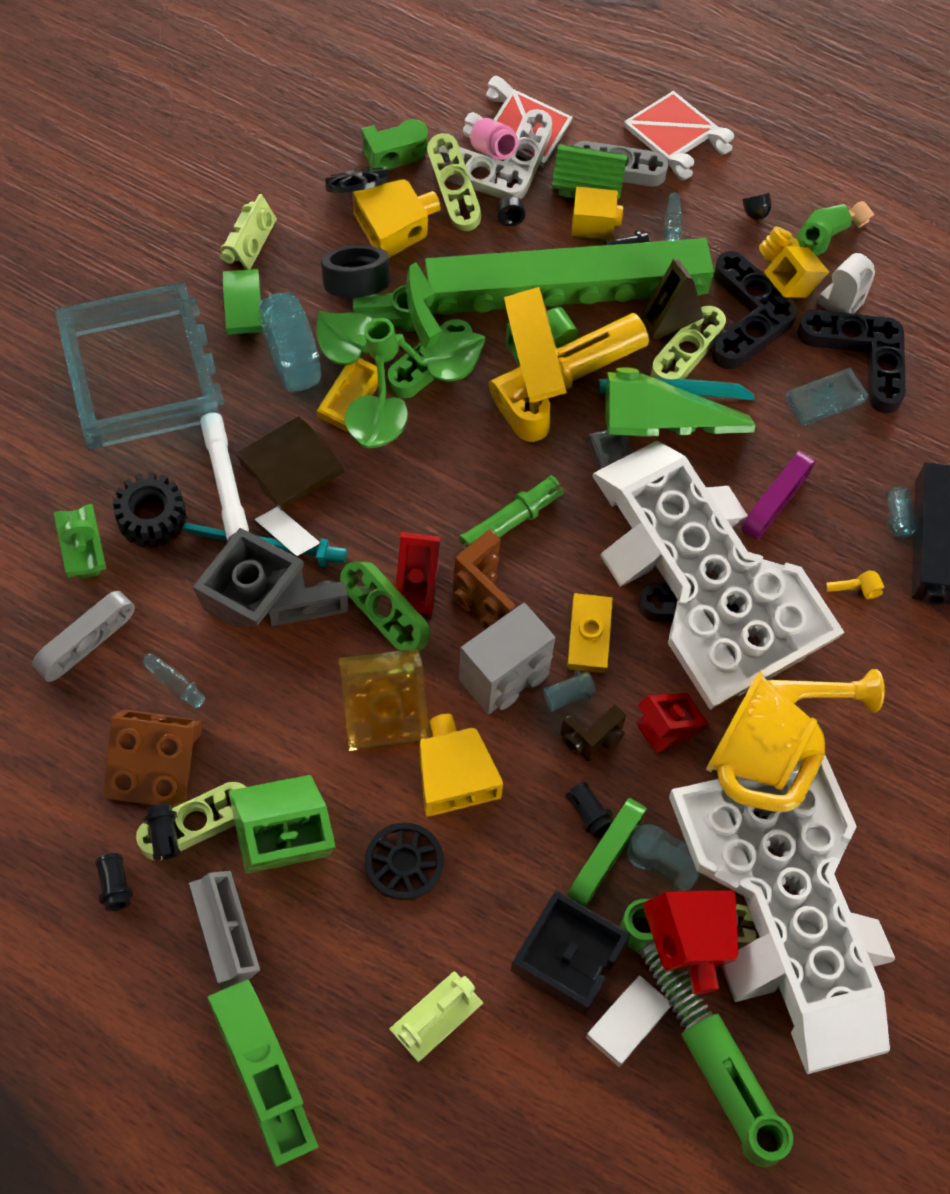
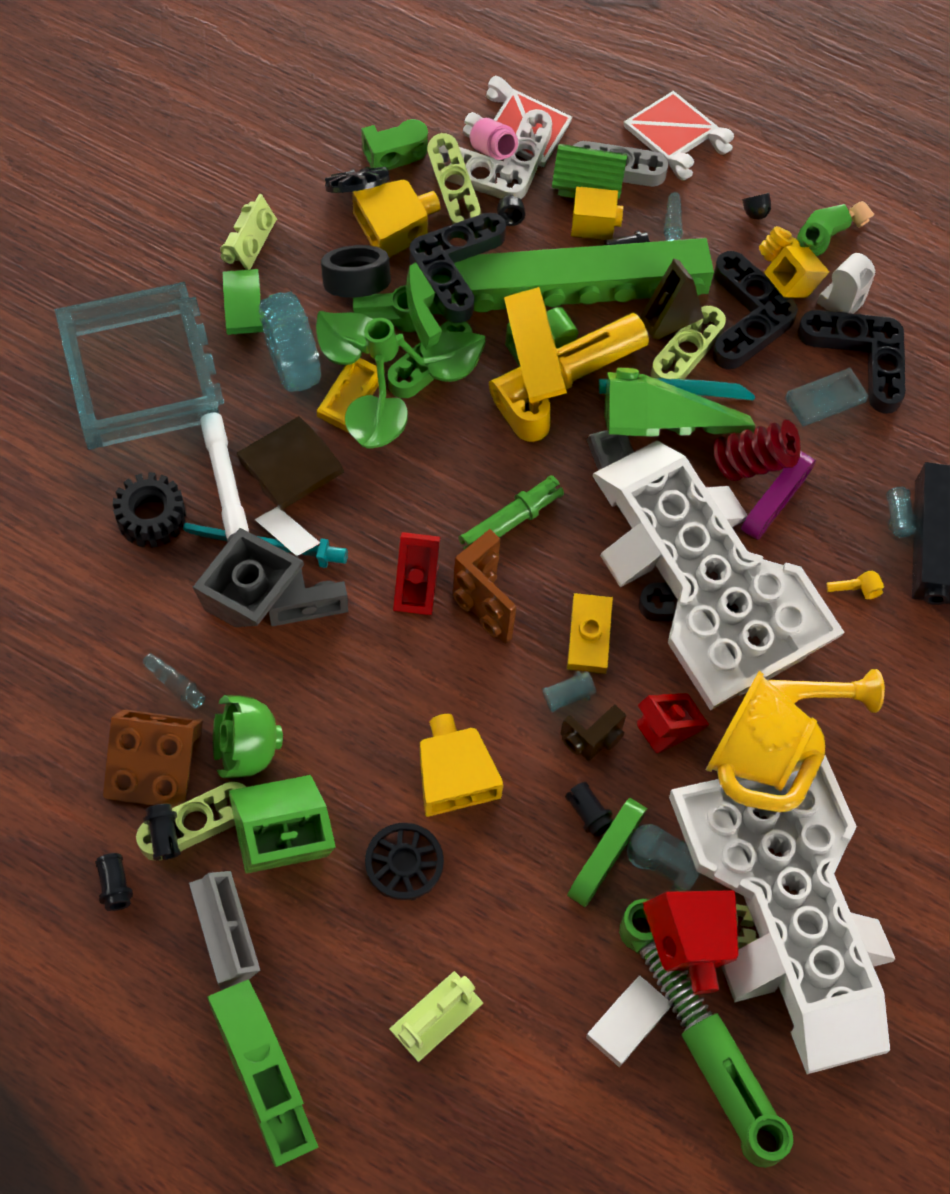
light grey beam [32,591,135,682] -> none
bright green hips [54,504,107,579] -> none
clear yellow slope [338,649,429,751] -> none
bright green beam [340,561,430,652] -> none
light grey brick [458,602,556,715] -> none
black piece [510,890,630,1016] -> none
none -> bright green cylinder [213,695,283,778]
none -> black beam [409,213,506,323]
none -> dark red piece [714,420,801,481]

